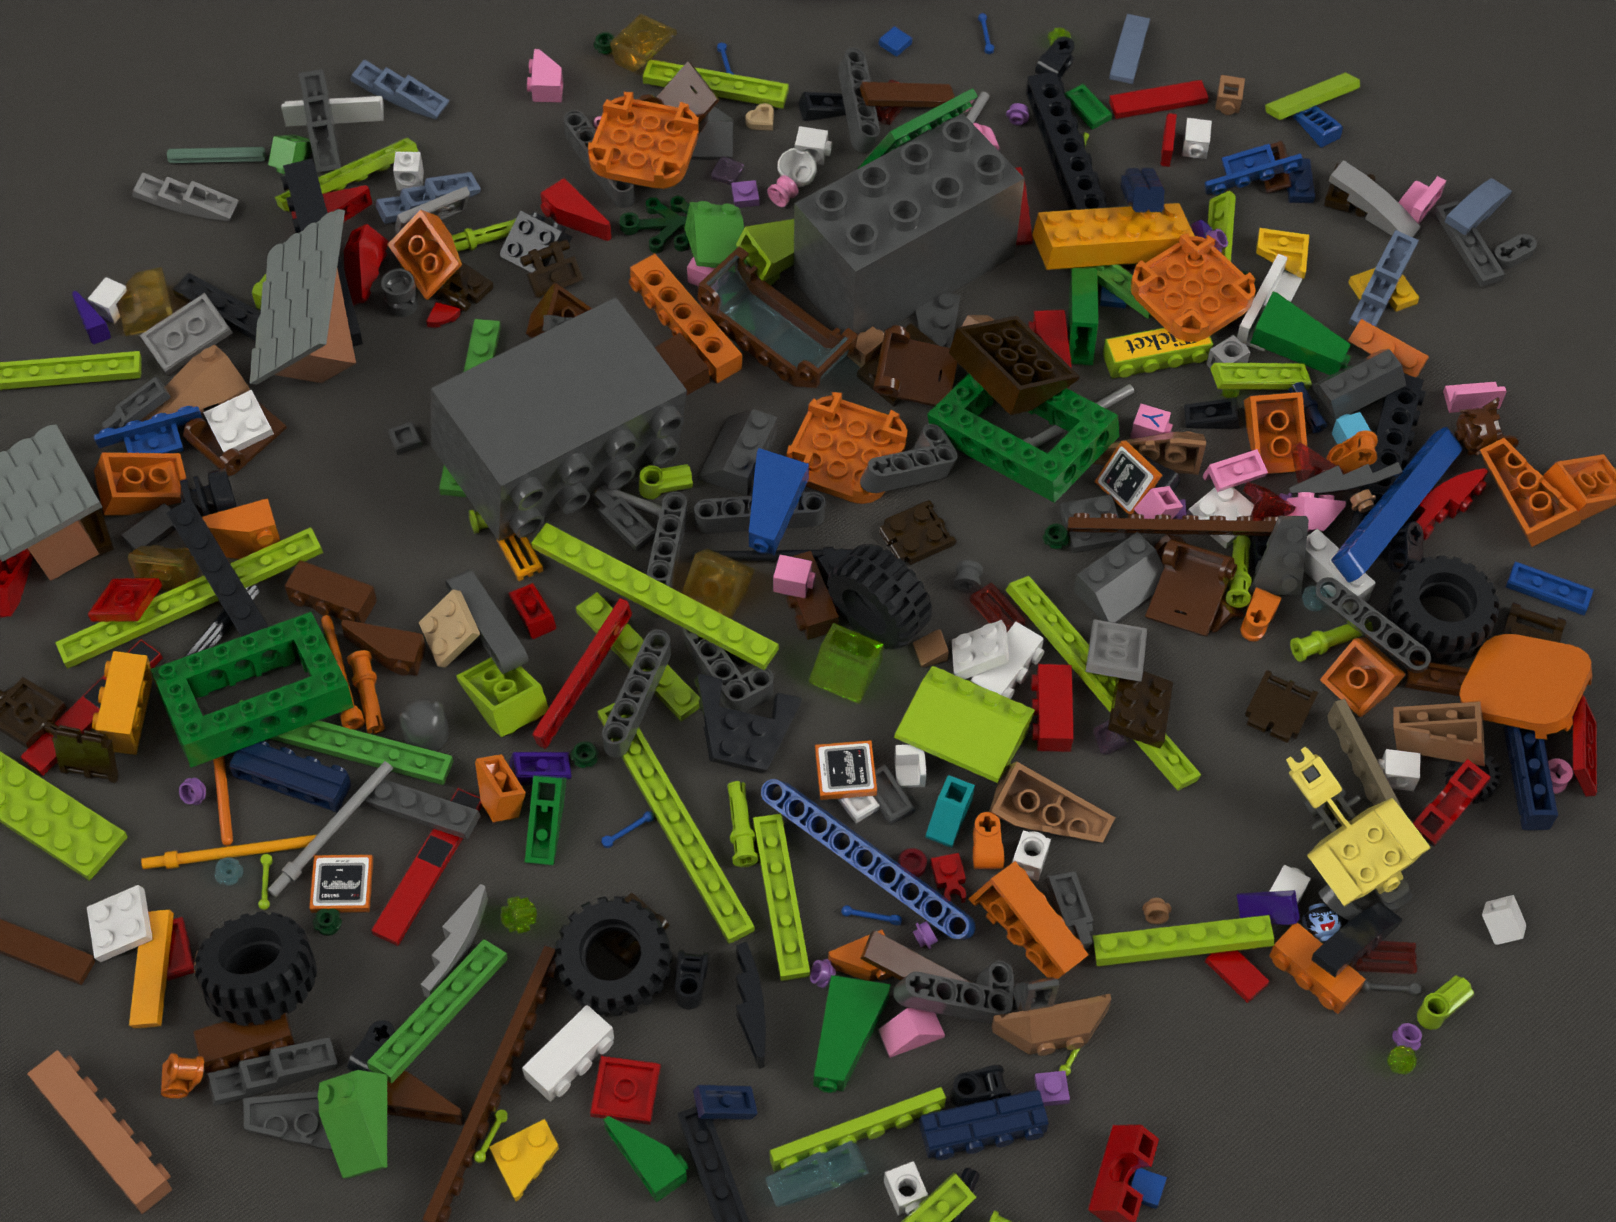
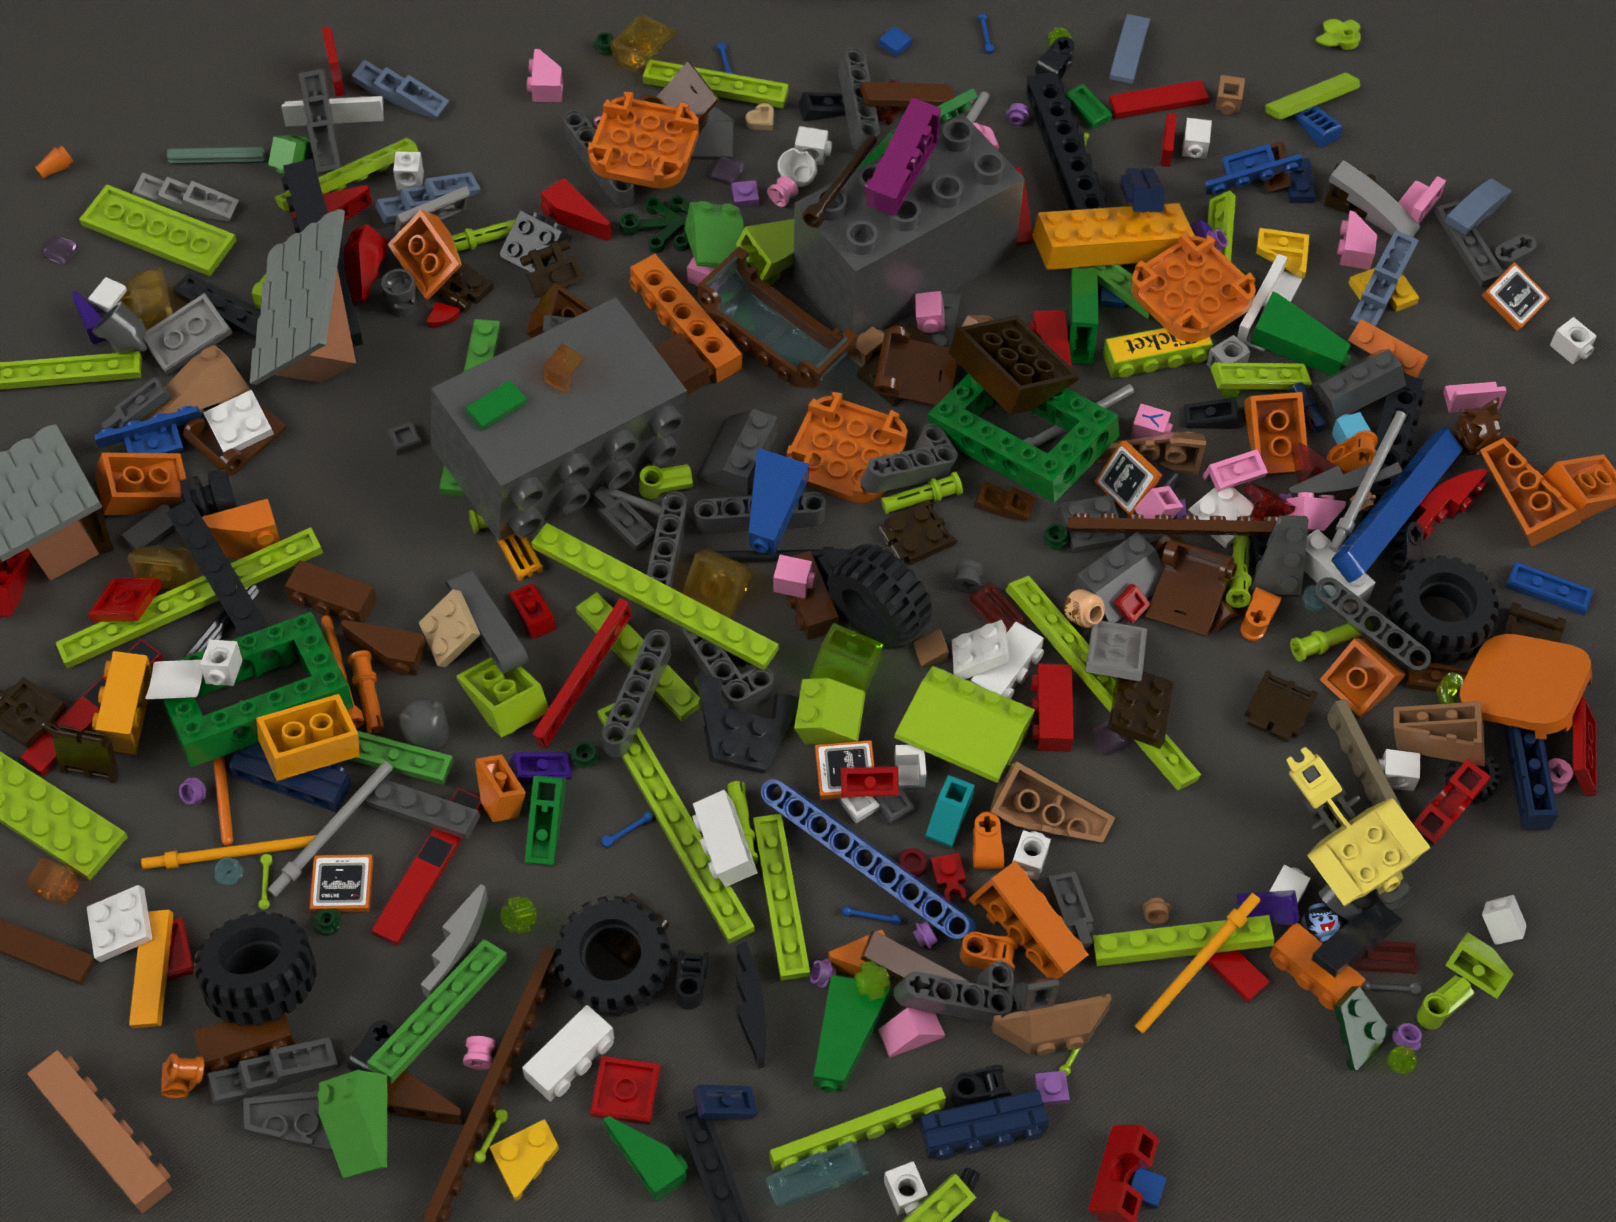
none -> clear orange brick [27,857,79,906]
none -> orange cone [35,145,74,179]
none -> clear purple tile [41,234,78,266]
none -> lime plate [79,184,237,276]
none -> dark grey piece [92,302,147,354]
none -> white sticker [145,660,203,699]
none -> white brick [200,640,242,686]
none -> light orange brick [256,694,360,781]
none -> red tile [322,27,345,97]
none -> bright pink wheel [463,1036,496,1070]
none -> green tile [466,380,527,431]
none -> clear orange panel [542,343,584,394]
none -> white brick [692,790,758,887]
none -> lime slope [794,678,866,745]
none -> dark brown piece [802,135,877,228]
none -> red slope [840,766,899,797]
none -> clear neon green gear [854,960,890,1001]
none -> magenta wedge [864,97,941,216]
none -> lime pin [881,471,963,514]
none -> bright pink brick [915,291,945,333]
none -> orange piece [960,932,1018,972]
none -> reddish brown slope [974,481,1036,521]
none -> light nougat head [1064,589,1105,628]
none -> red tile [1113,584,1151,623]
none -> light orange bar [1134,893,1261,1034]
none -> lime plate [1315,19,1361,50]
none -> light grey bar [1329,411,1407,552]
none -> wing [1334,986,1392,1071]
none -> bright pink slope [1337,211,1377,270]
none -> clear neon green arm [1436,673,1463,704]
none -> lime slope [1445,933,1514,999]
none -> tile [1482,262,1550,331]
none -> white brick [1550,317,1597,364]

